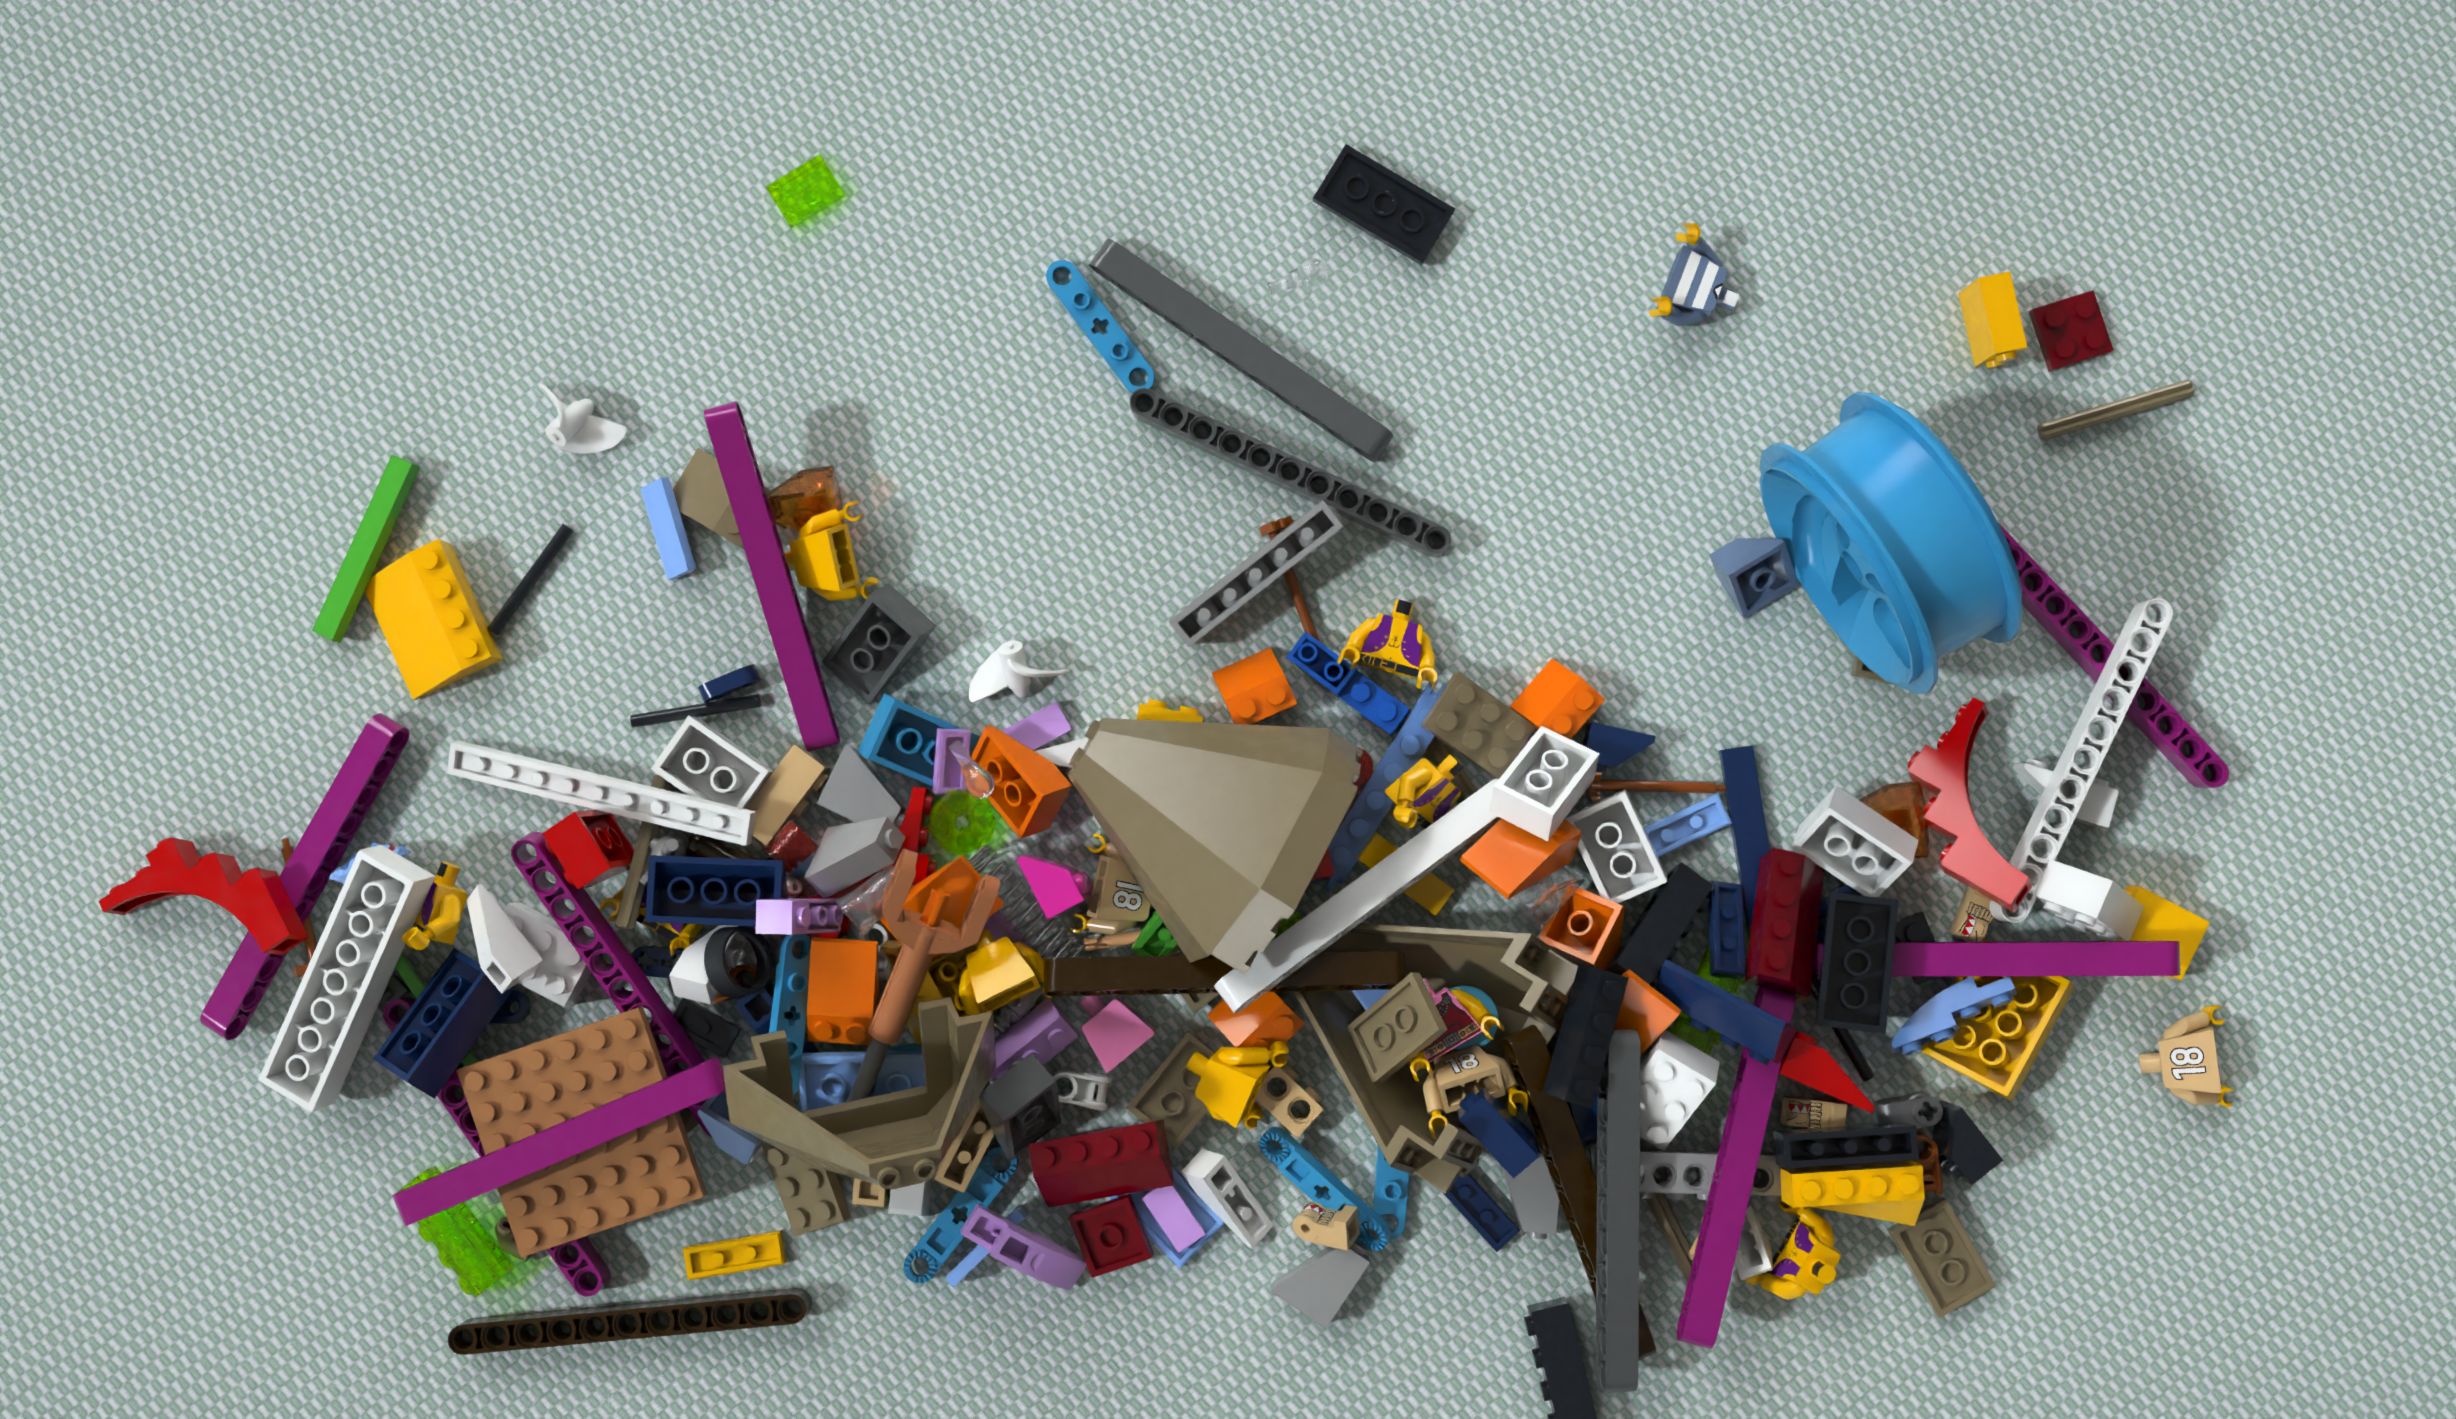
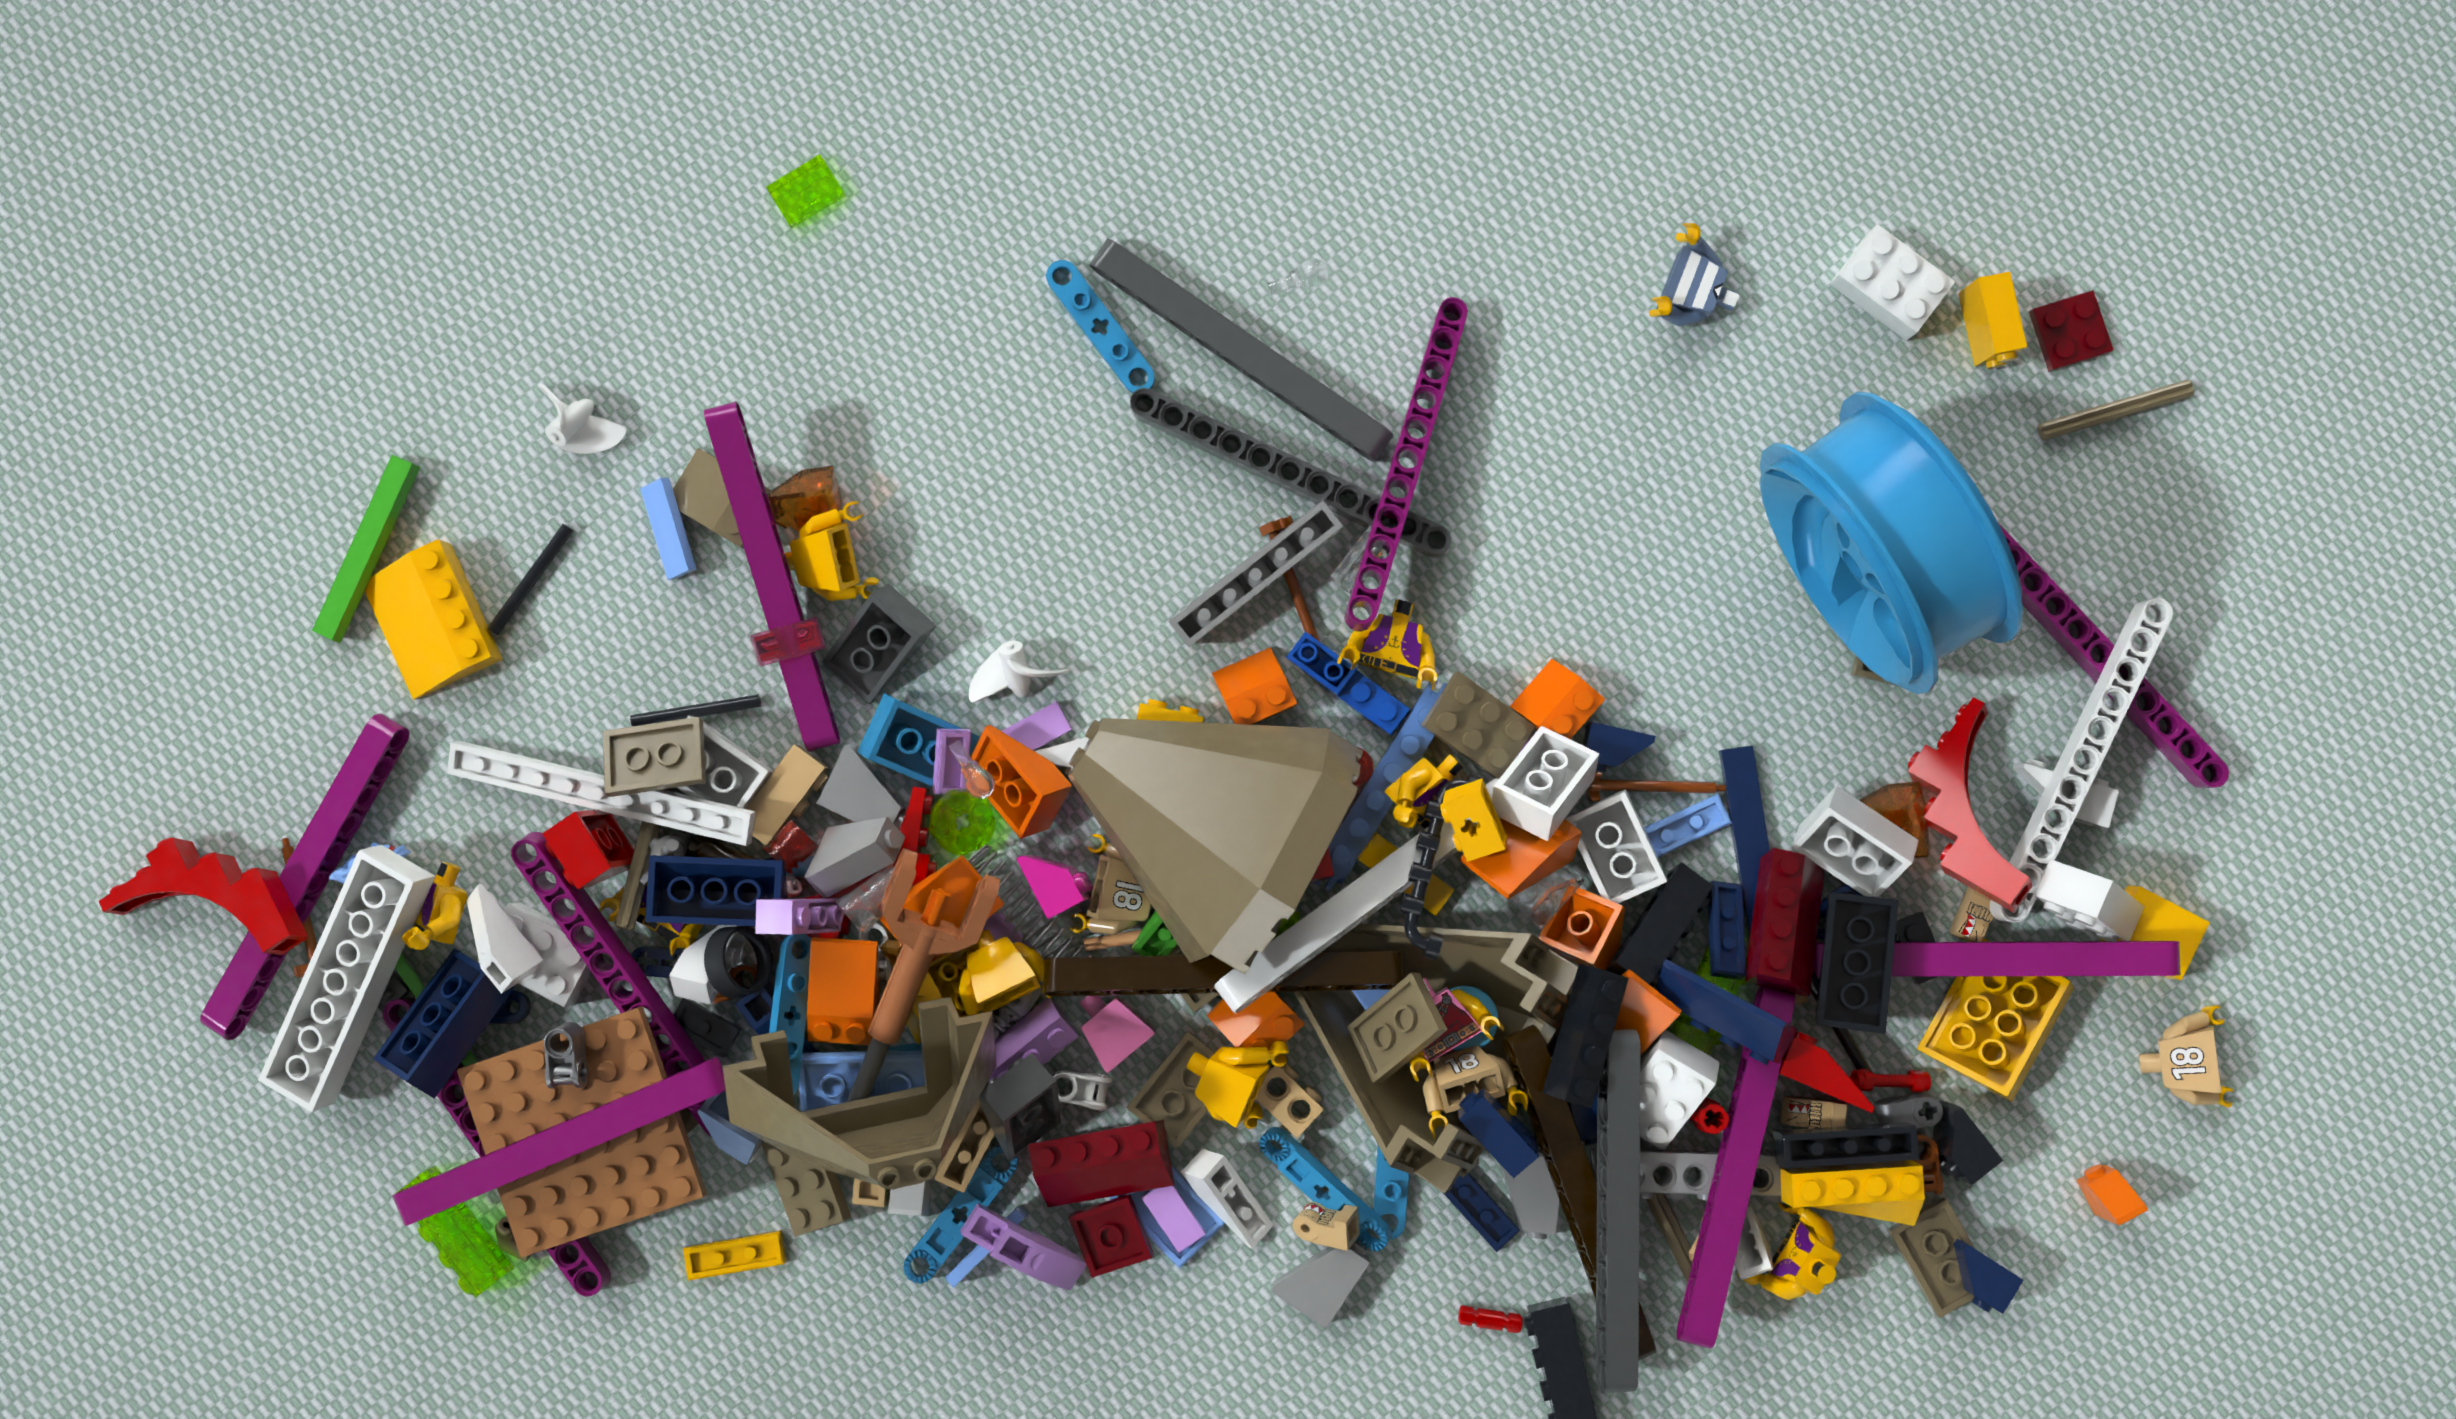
dark brown beam [448,1288,812,1355] -> none
dark blue beam [698,664,761,703] -> none
black plate [1313,144,1455,266] -> none
sand blue slope [1709,538,1799,619] -> none
medium blue slope [1891,976,2018,1055] -> none
none -> flat silver piece [544,1022,589,1089]
none -> plate [603,717,706,797]
none -> clear pink slope [749,617,826,667]
none -> clear plate [1331,525,1386,594]
none -> magenta beam [1344,297,1468,632]
none -> black bar [1400,774,1482,960]
none -> yellow brick [1440,778,1507,862]
none -> red axle [1458,1305,1523,1333]
none -> red axle [1689,1097,1729,1134]
none -> white brick [1829,224,1955,341]
none -> red bar [1850,1069,1931,1093]
none -> dark blue slope [1954,1238,2024,1314]
none -> orange slope [2076,1164,2148,1226]

